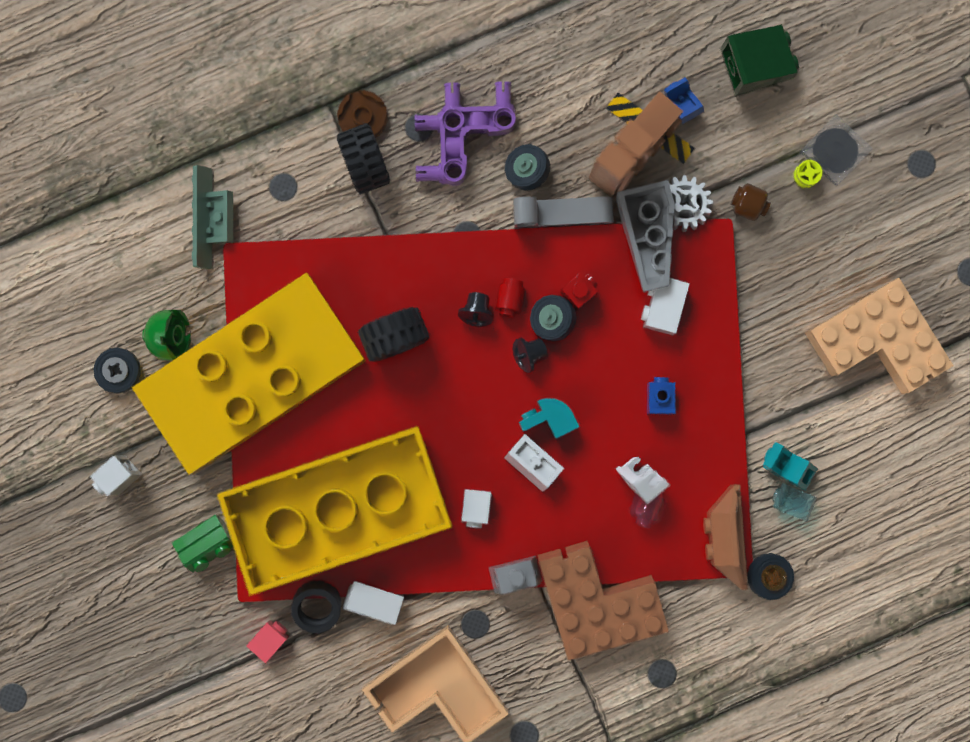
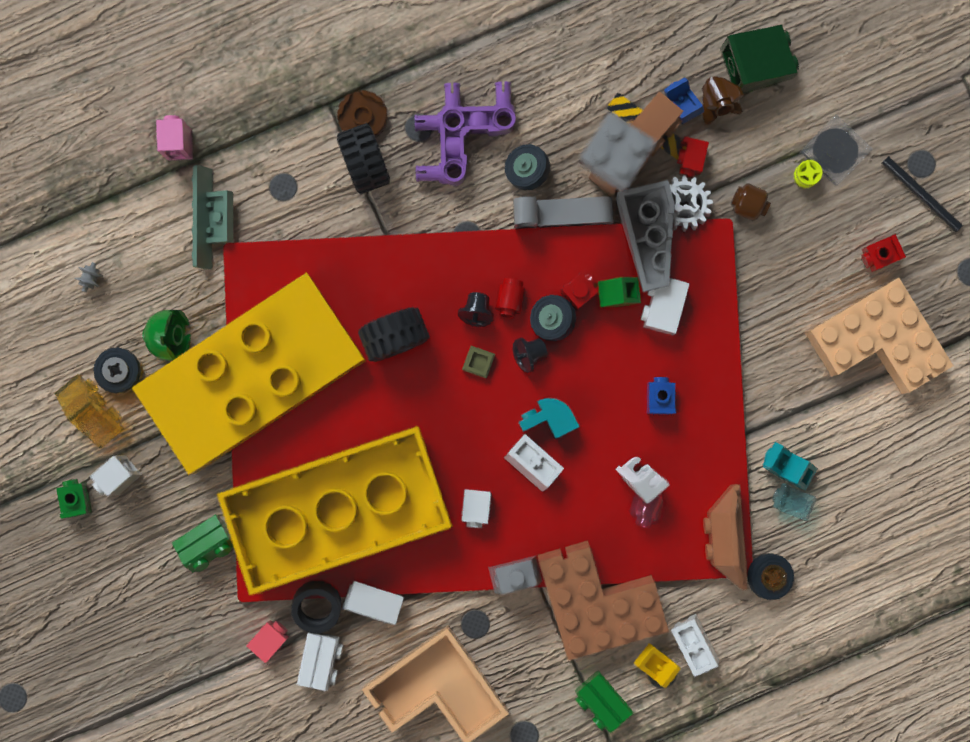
none -> clear yellow brick [55,373,124,449]
none -> green brick [56,479,92,519]
none -> light grey wheel [75,262,104,292]
none -> bright pink brick [156,115,193,161]
none -> white brick [297,632,343,691]
none -> olive tile [462,346,495,378]
none -> green brick [575,670,634,733]
none -> light grey brick [578,112,656,193]
none -> green brick [598,277,641,307]
none -> yellow bracket [634,643,681,688]
none -> white hinge [671,614,719,677]
none -> red brick [677,136,709,178]
none -> reddish brown brick [702,76,744,125]
none -> red brick [861,234,906,272]
none -> black bar [882,156,963,232]

